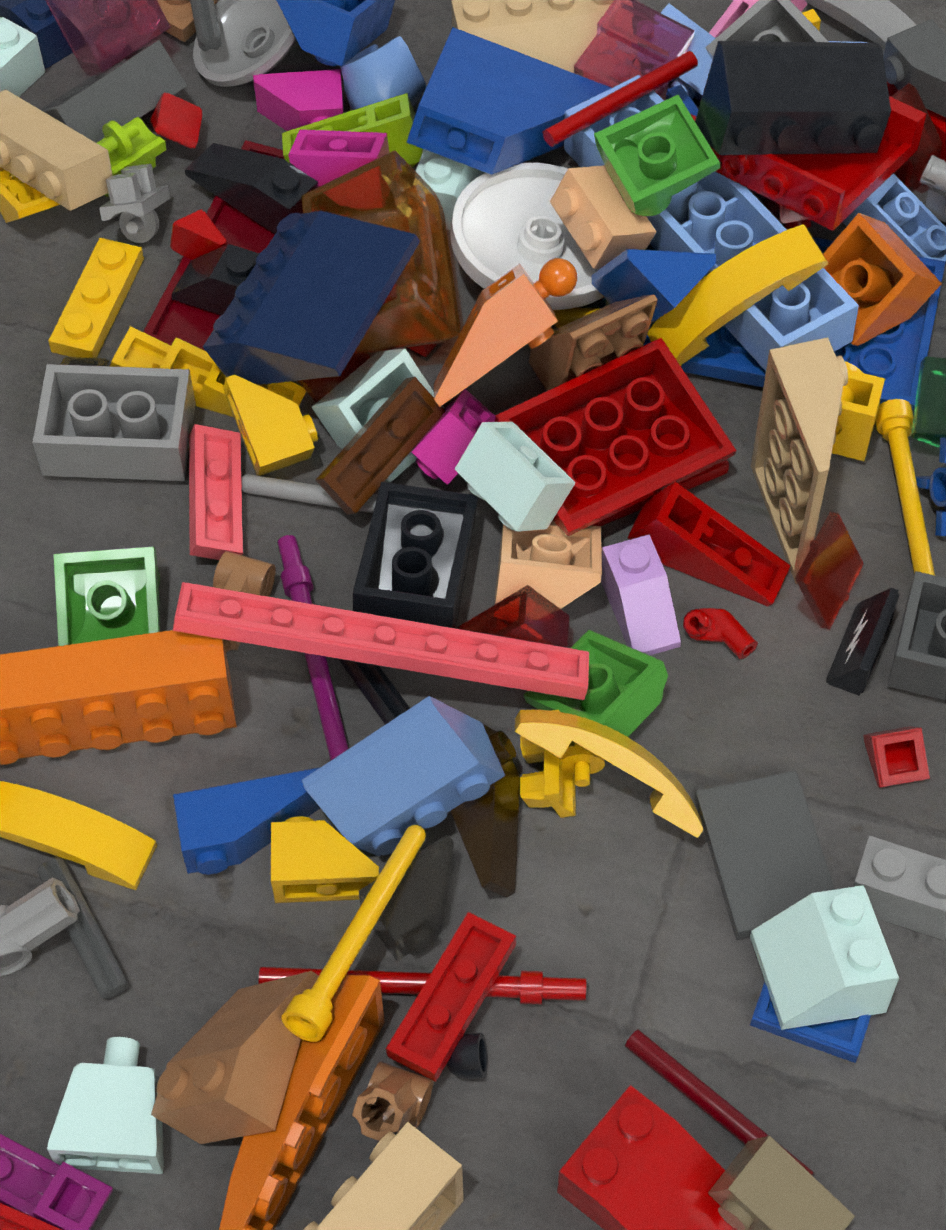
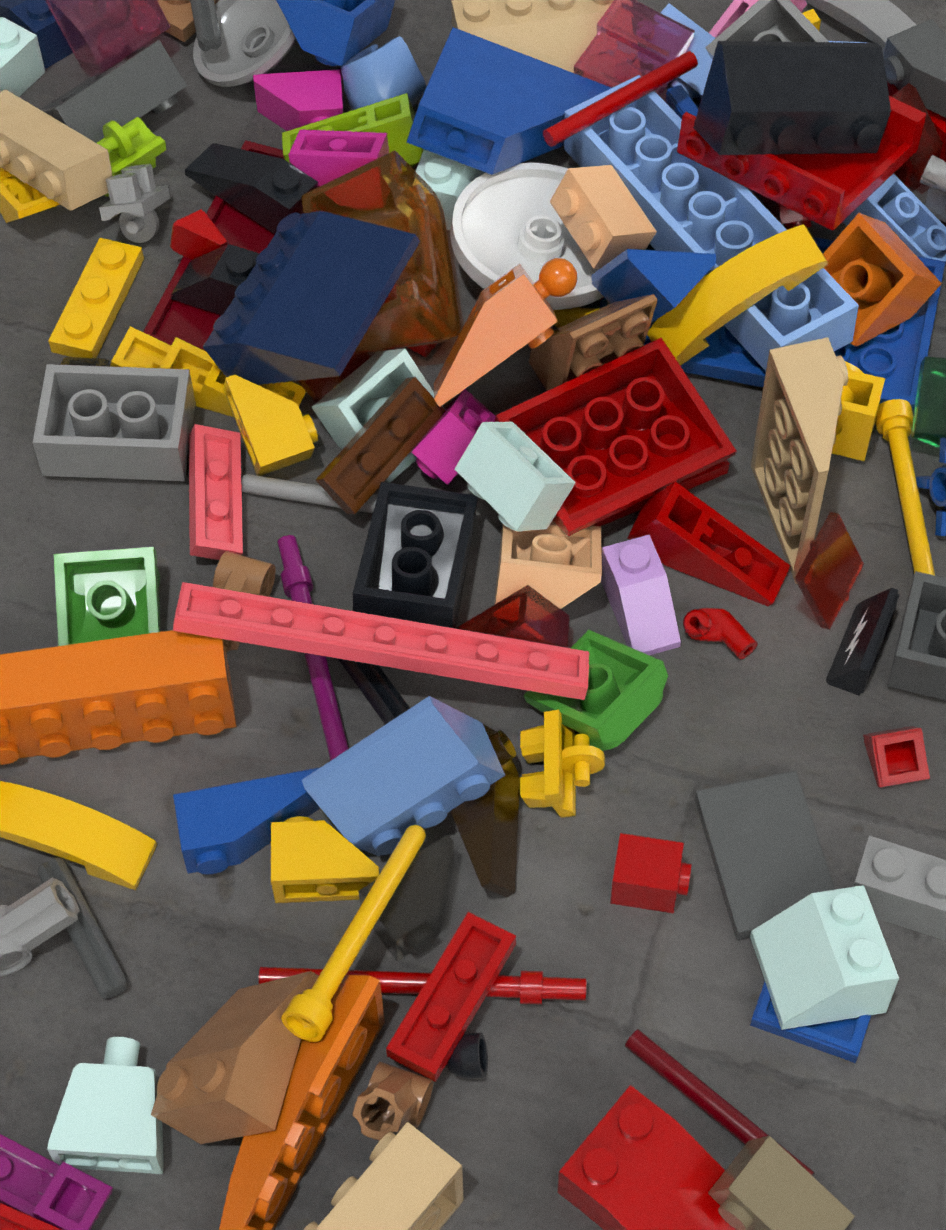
red slope [150,92,203,149] -> none
yellow slope [515,710,704,838] -> none
bright green slope [594,94,720,216] -> none
none -> red brick [610,833,692,913]

